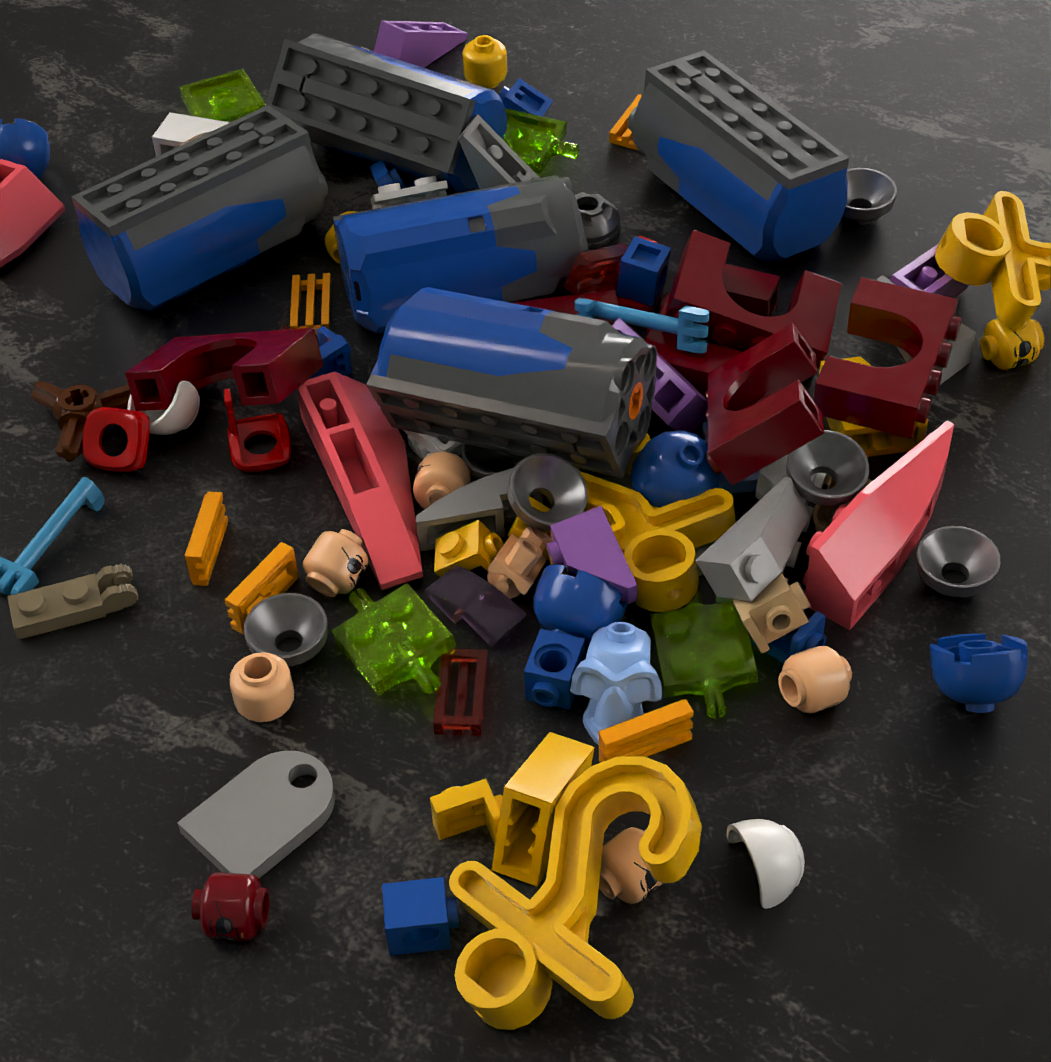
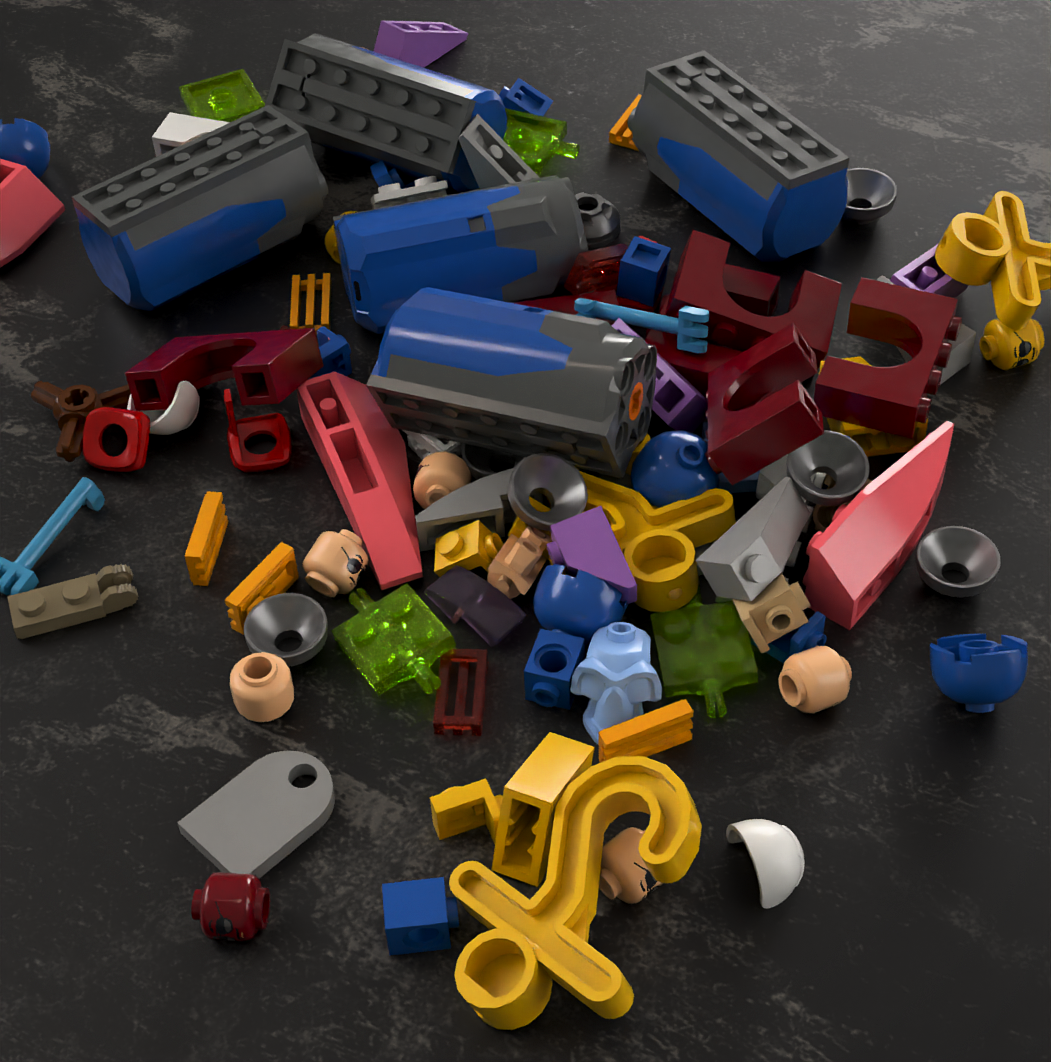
yellow head [462,35,508,89] -> none

